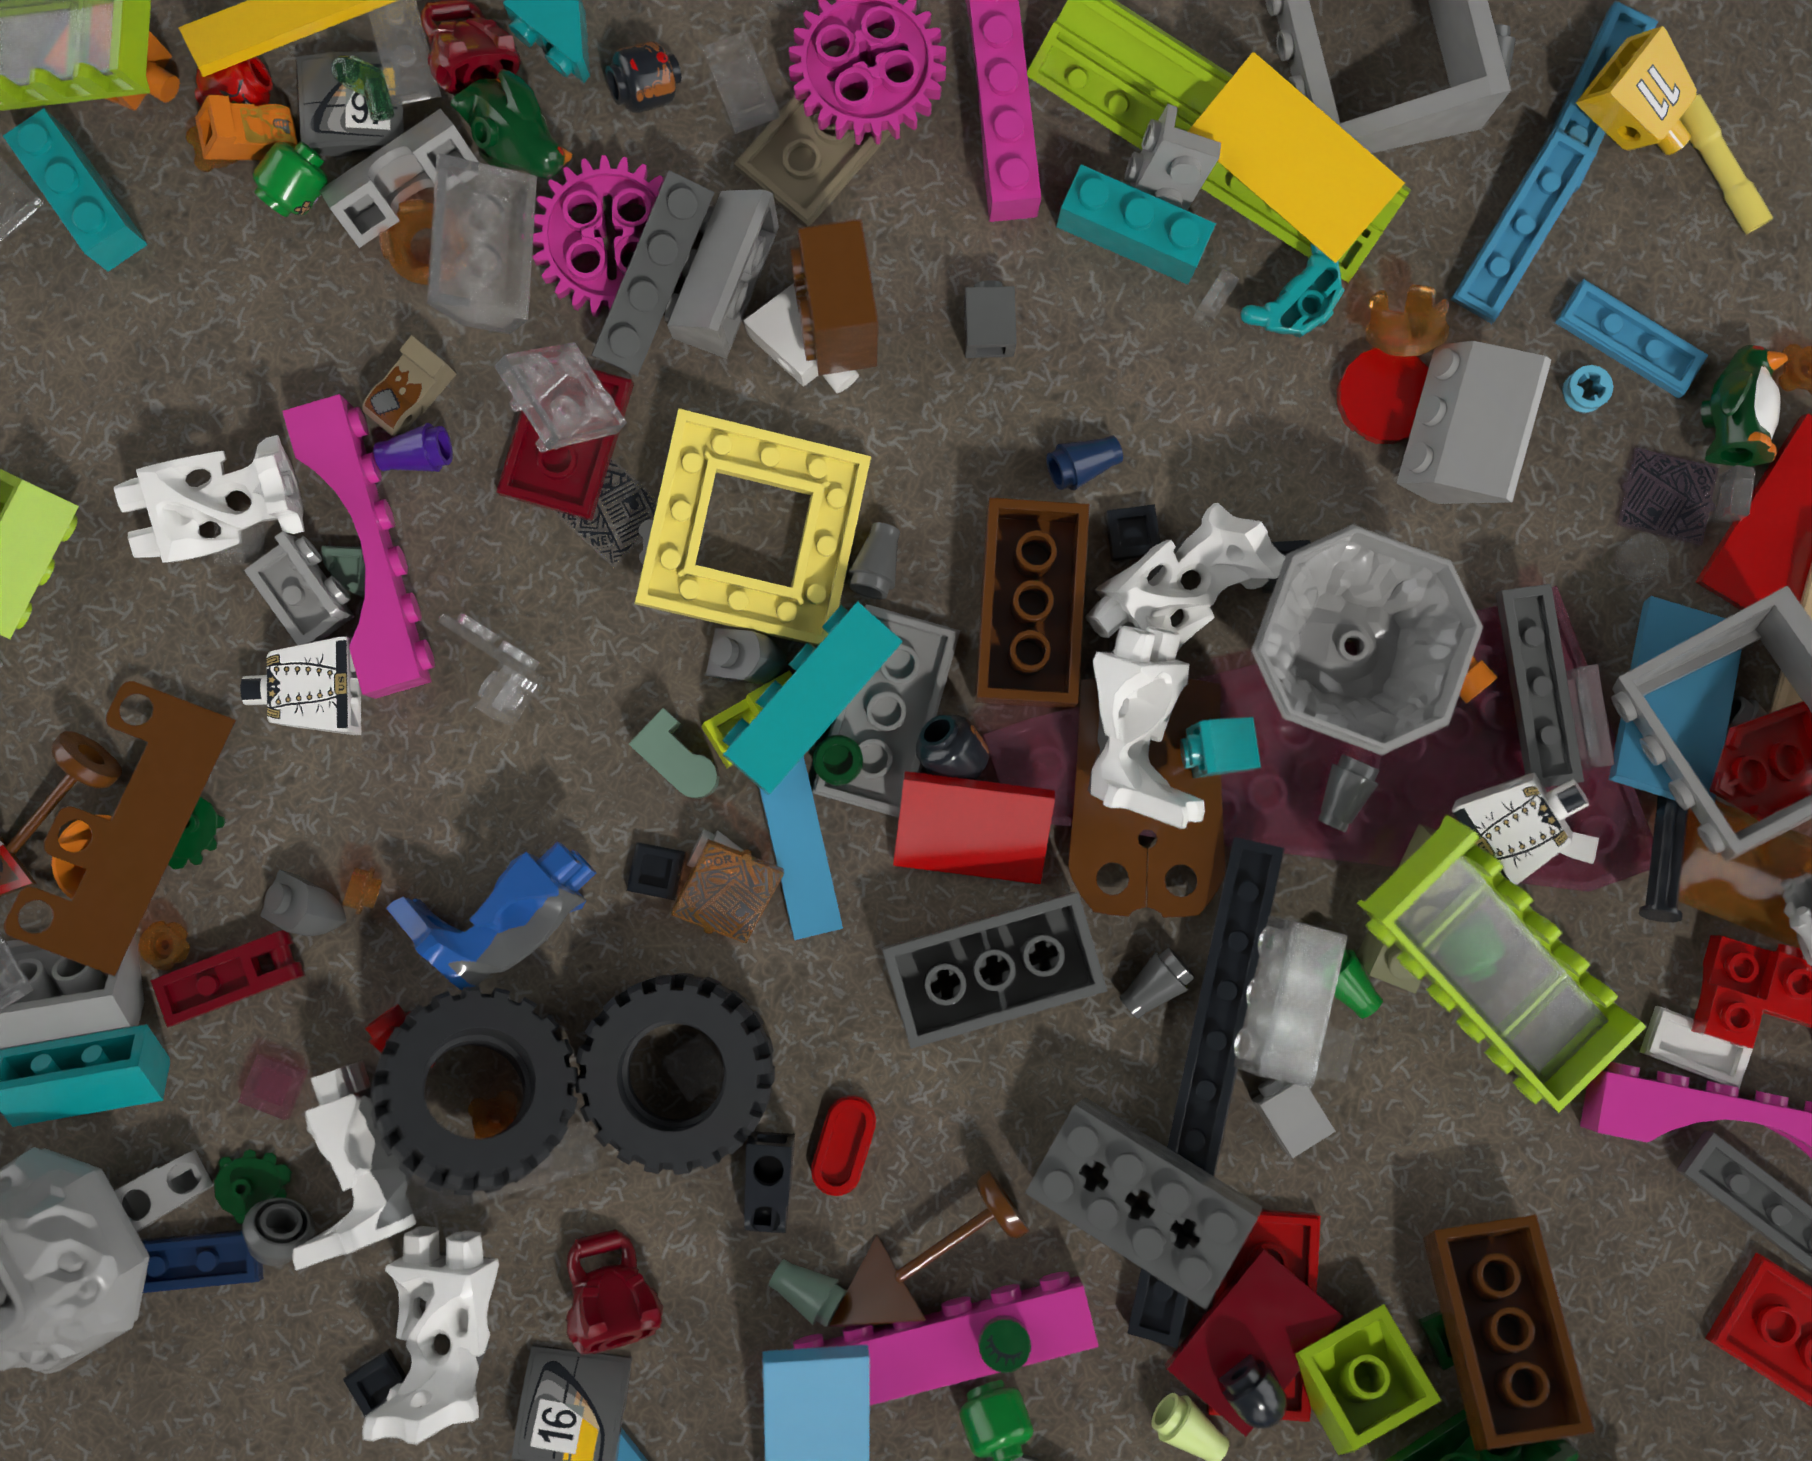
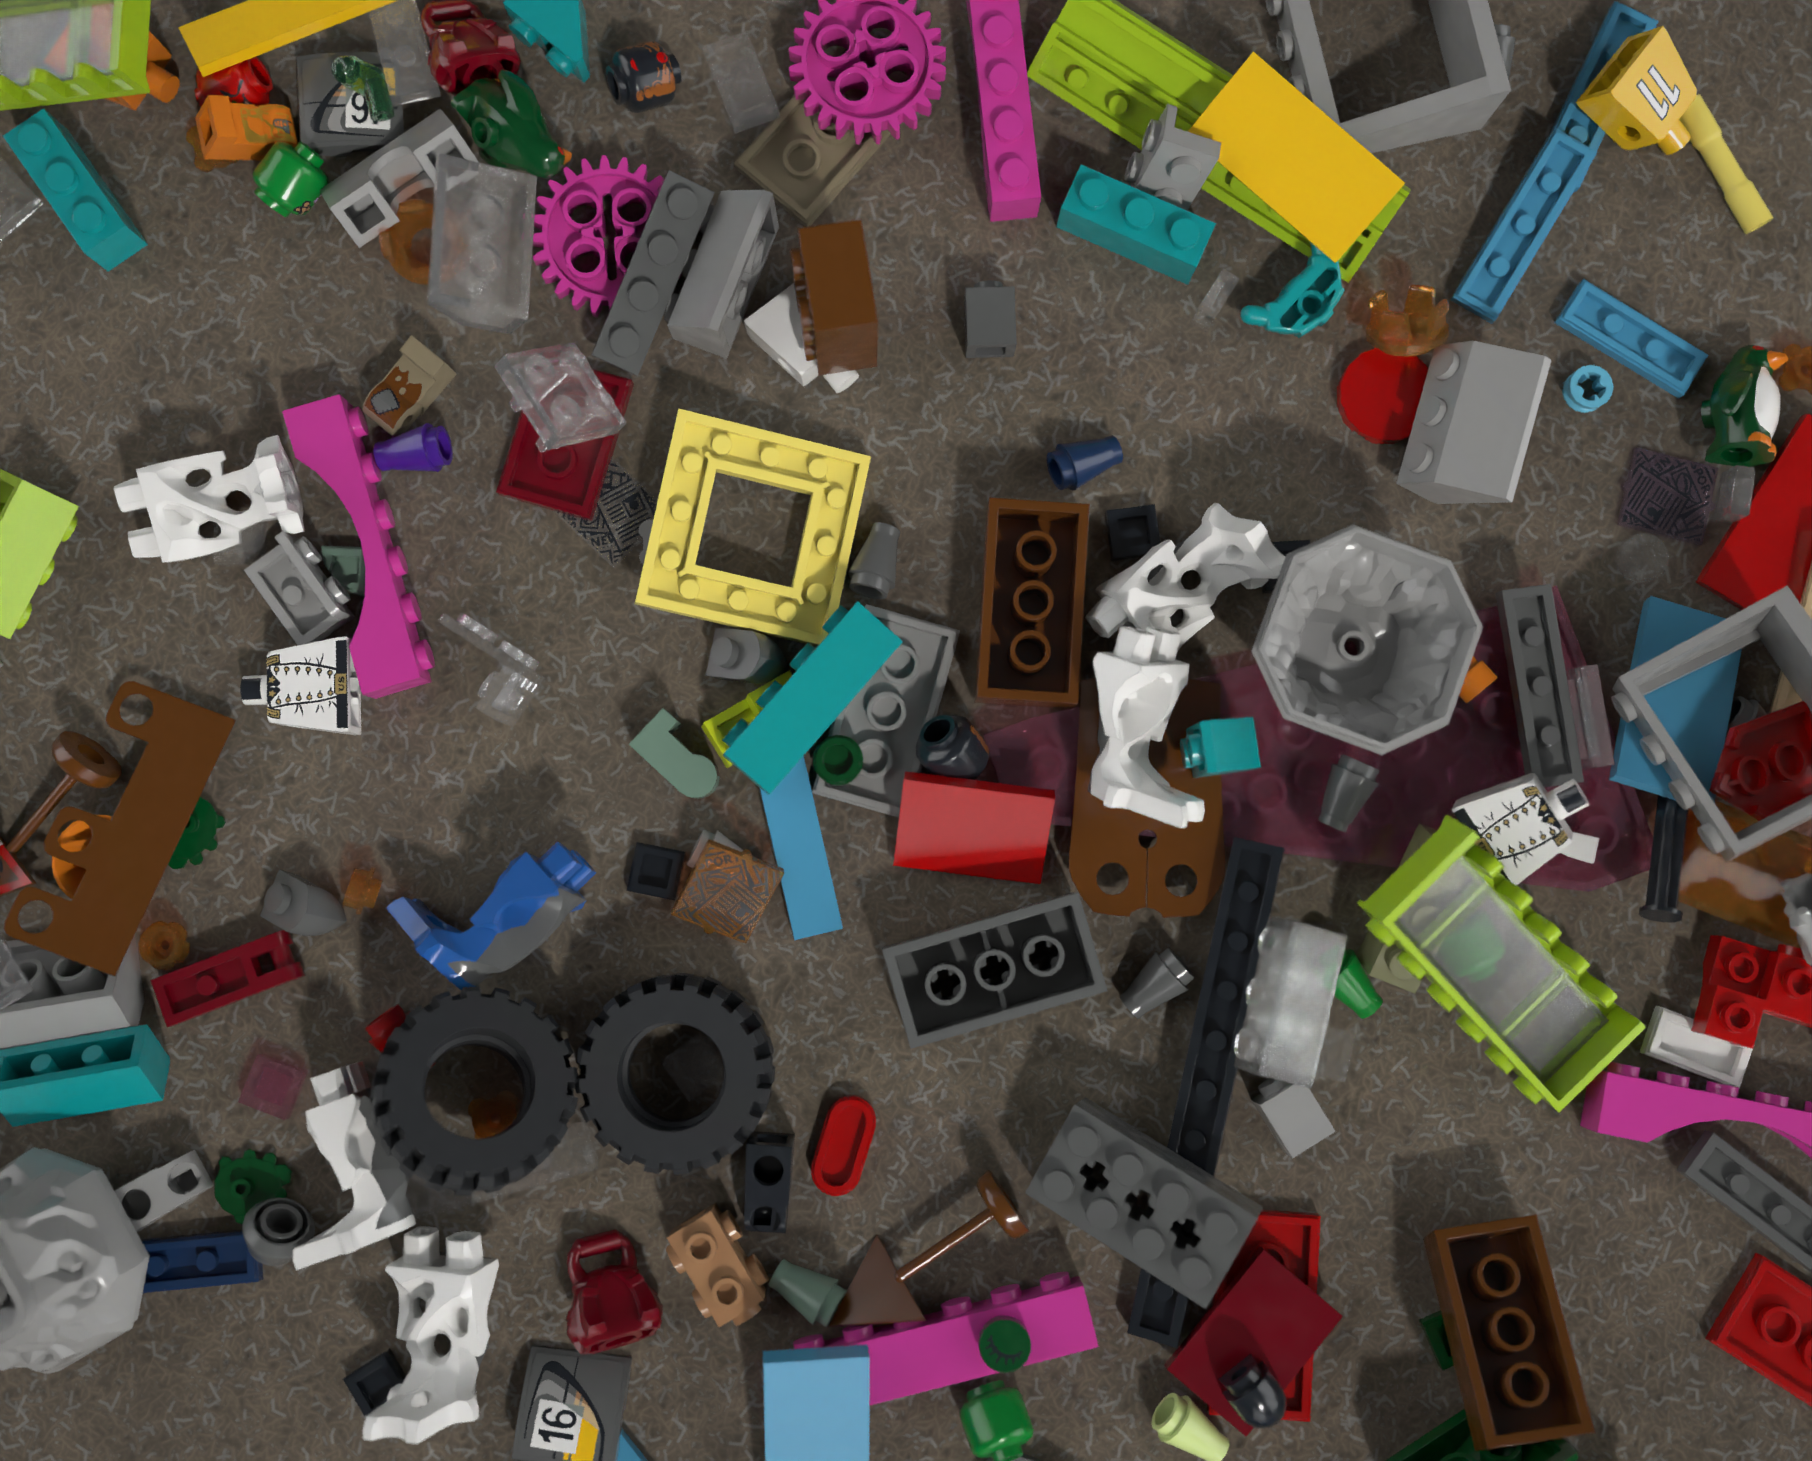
lime slope [1296,1304,1441,1456] -> none
none -> medium nougat brick [666,1203,769,1327]

